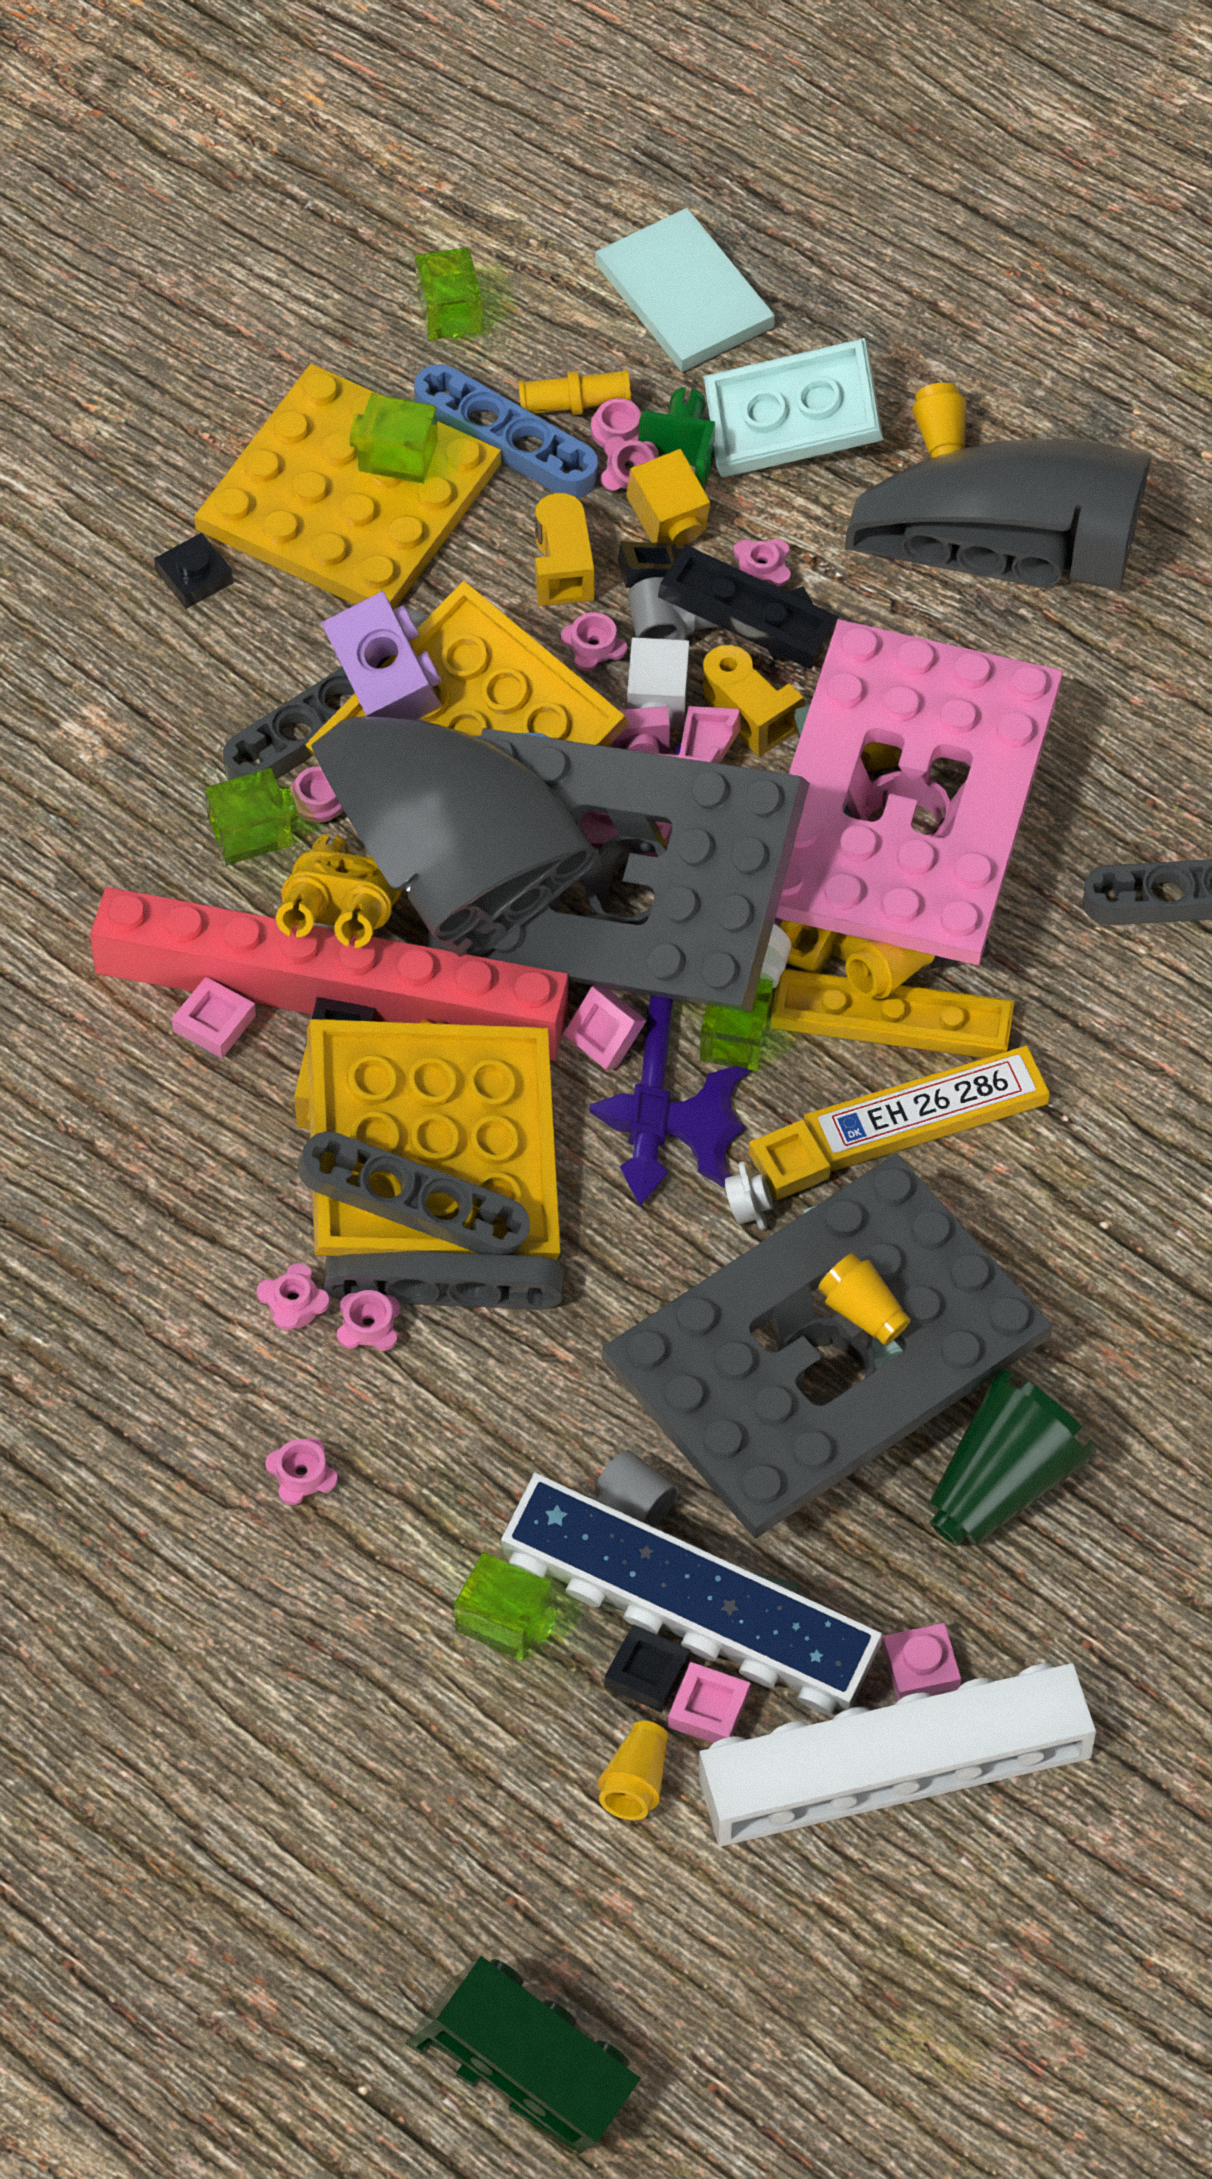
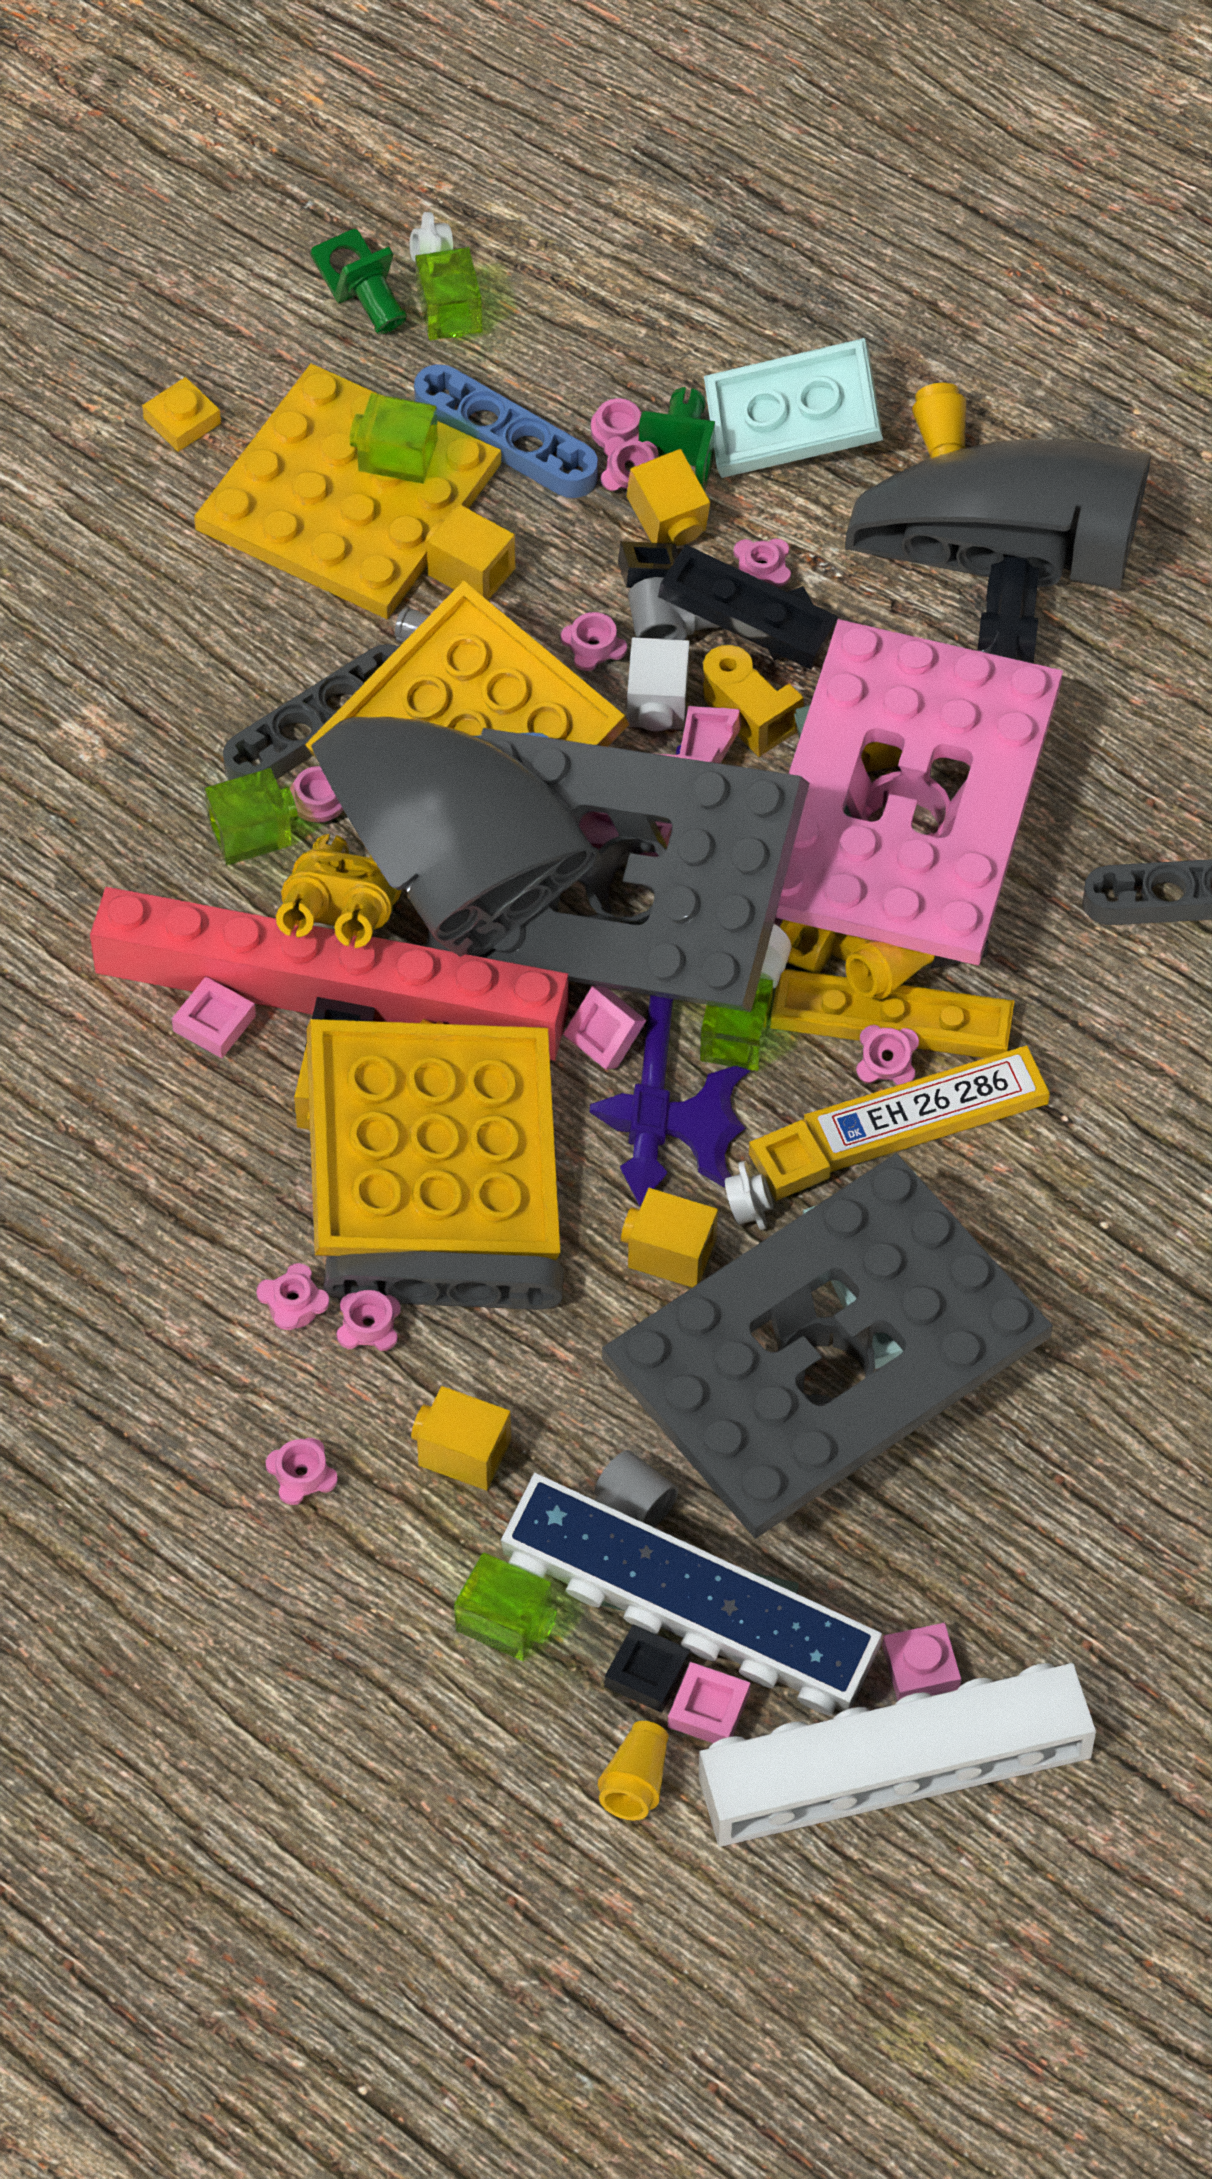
black plate [154,533,233,609] -> none
dark grey beam [297,1131,530,1255] -> none
lavender brick [321,591,442,720] -> none
dark green wedge [405,1956,641,2154] -> none
yellow pin [518,369,632,415] -> none
yellow leg [535,493,594,607] -> none
light aqua tile [595,208,775,372] -> none
bright pink plate [610,706,670,754] -> none
yellow cone [818,1253,911,1346] -> none
dark green cone [928,1370,1096,1547] -> none
none -> yellow plate [142,377,221,452]
none -> green bracket [310,229,407,335]
none -> white plate [409,212,453,278]
none -> yellow brick [411,1386,511,1491]
none -> yellow brick [425,504,516,600]
none -> yellow brick [621,1188,718,1288]
none -> bright pink plate [856,1025,919,1085]
none -> black piece [977,557,1039,664]

